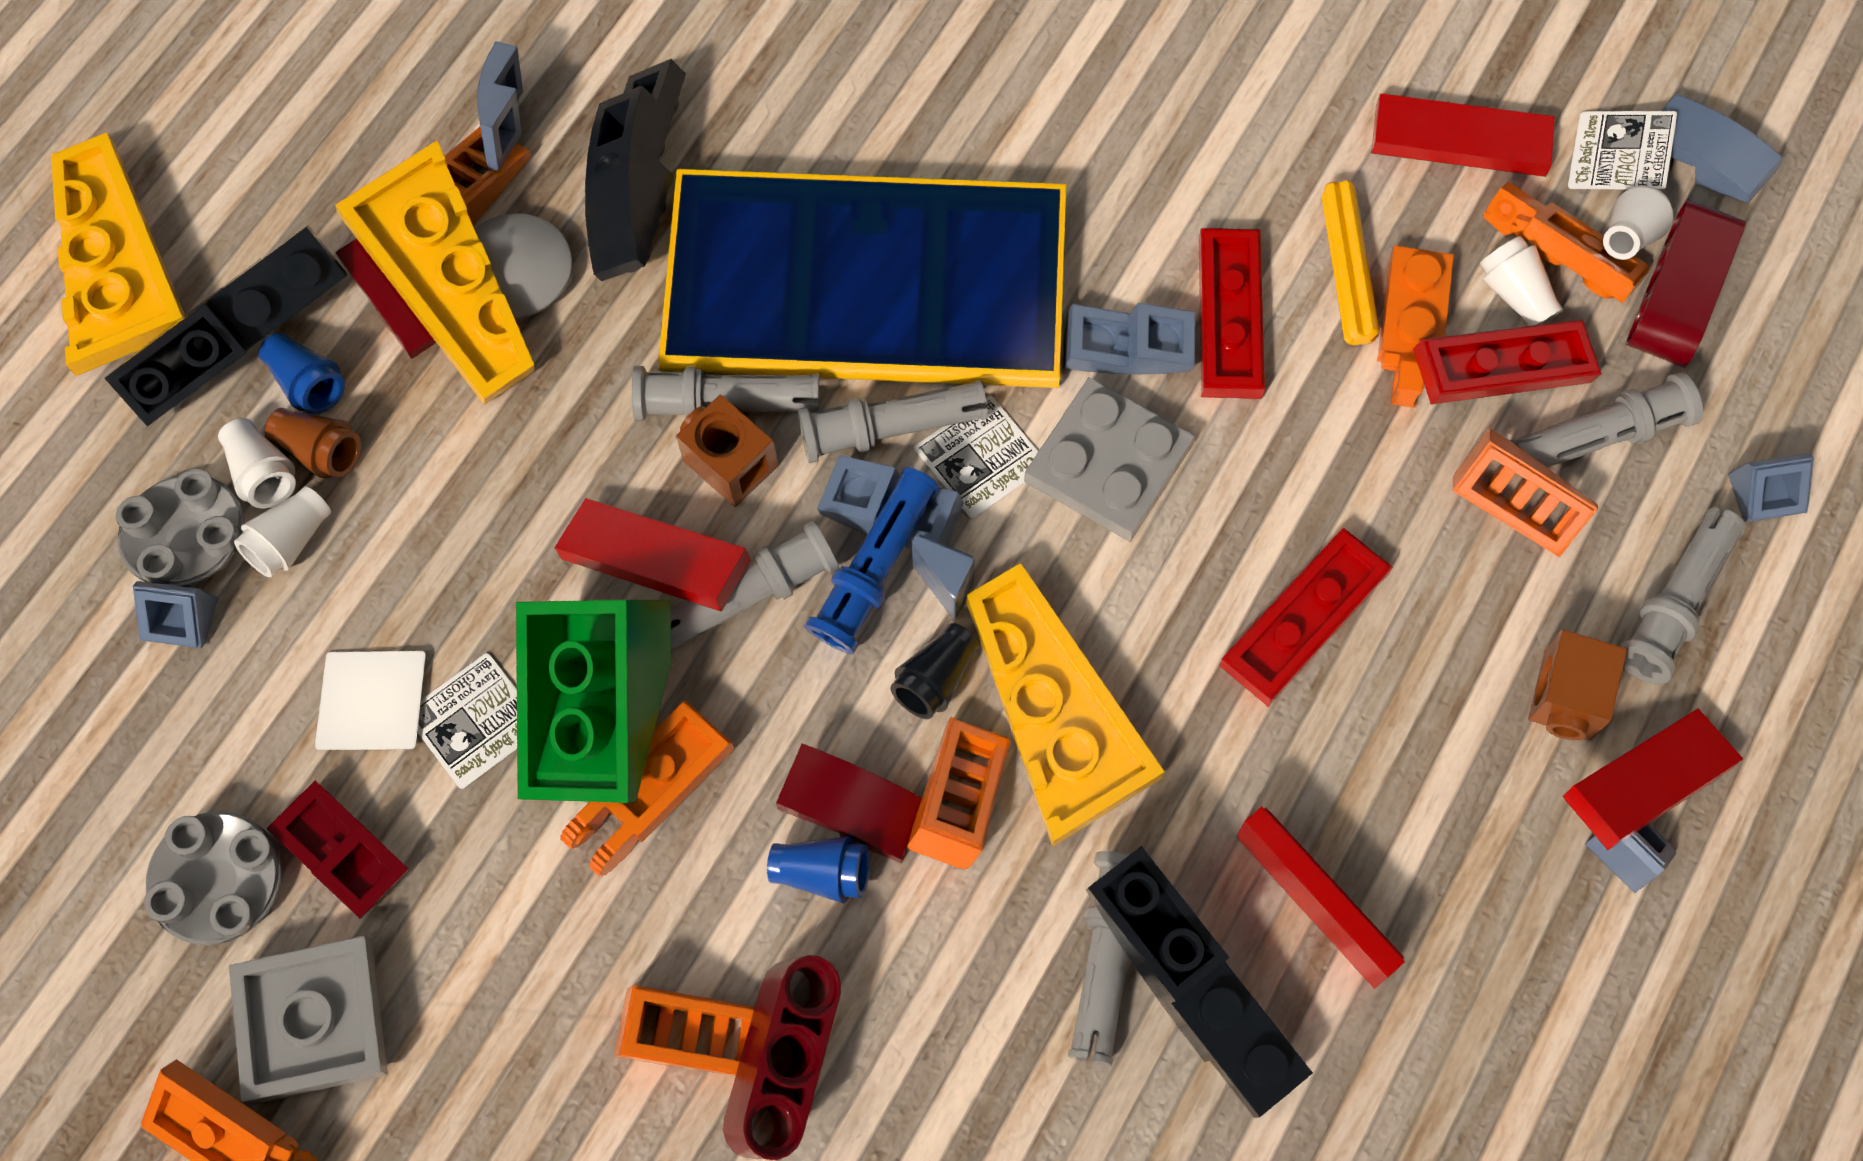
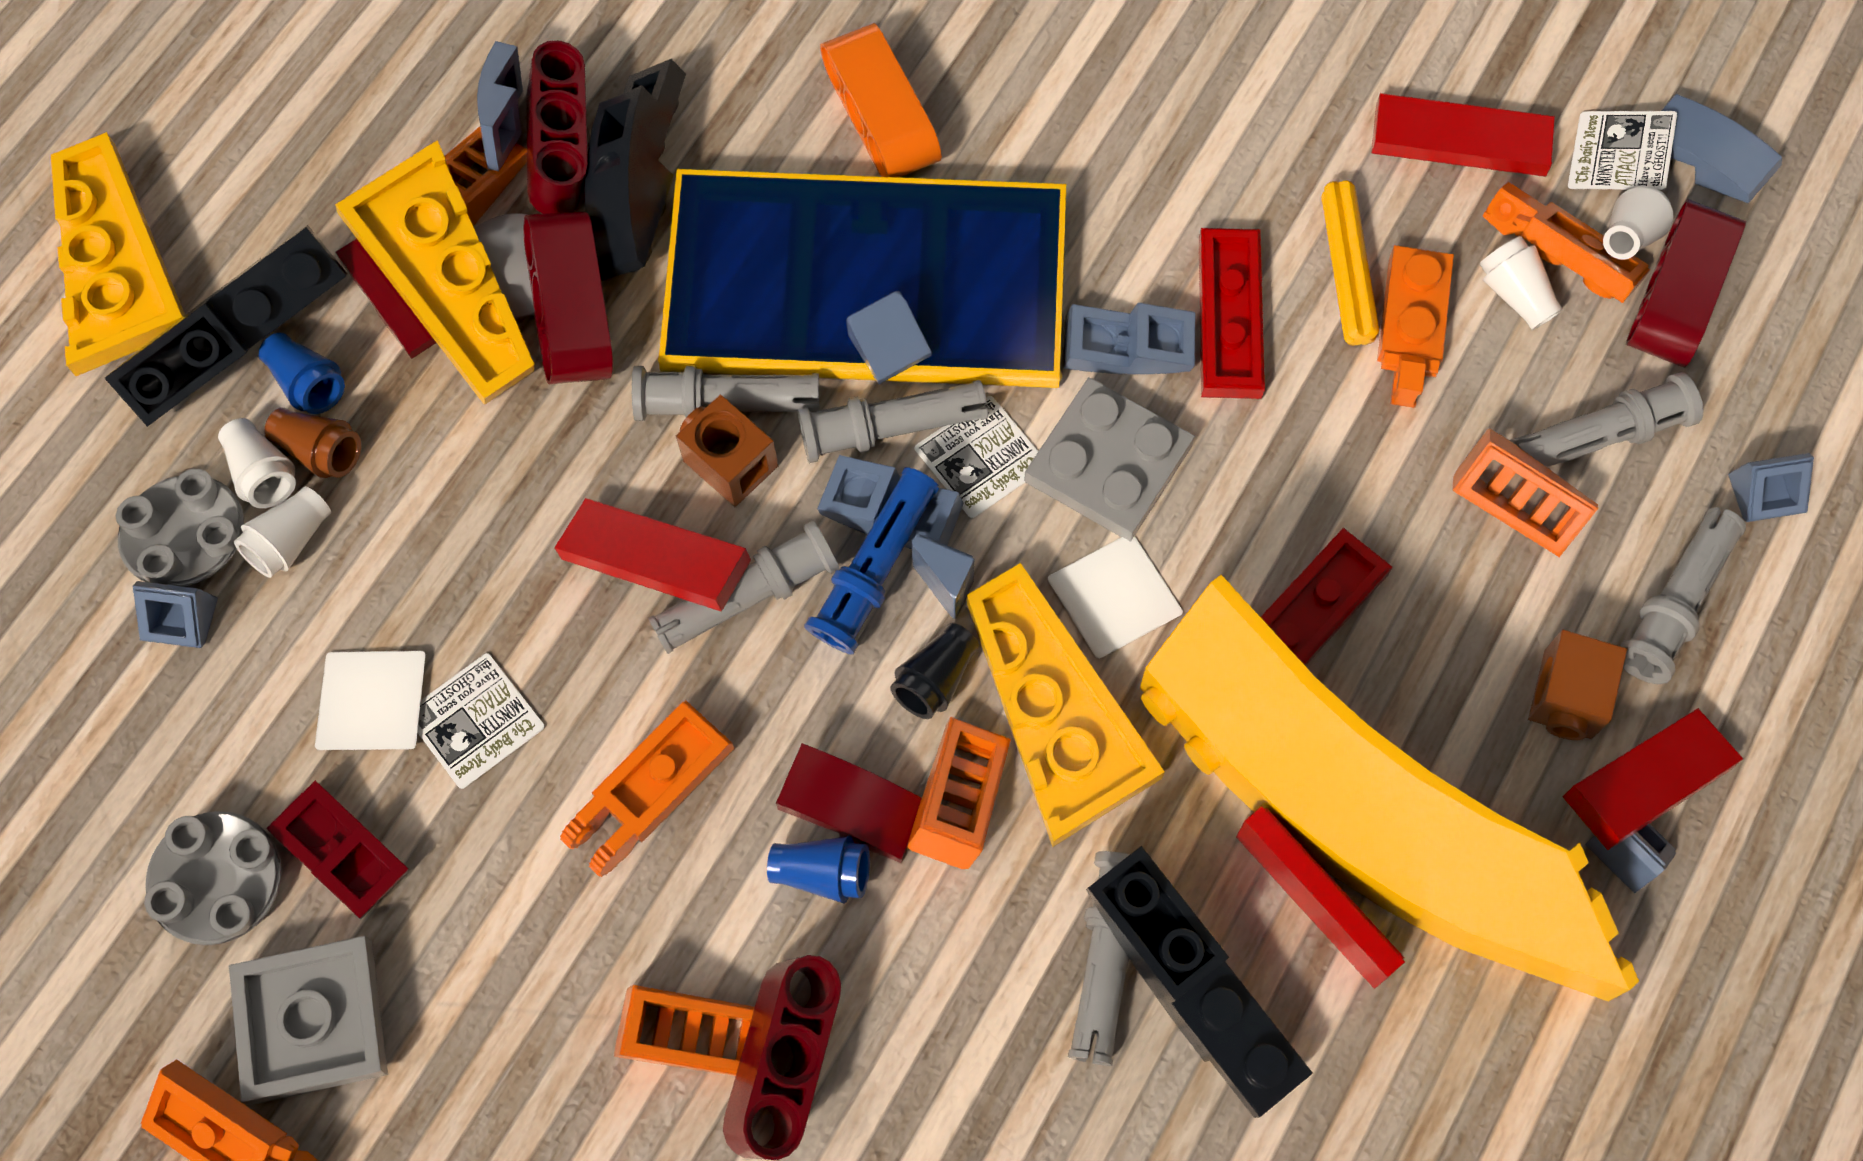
green slope [516,600,671,803] -> none
red tile [1413,319,1602,405] -> none
none -> dark red beam [523,211,613,385]
none -> dark red beam [526,40,587,214]
none -> orange beam [820,23,942,177]
none -> sand blue slope [846,291,932,384]
none -> white sticker [1048,536,1183,659]
none -> yellow slope [1140,574,1639,1002]

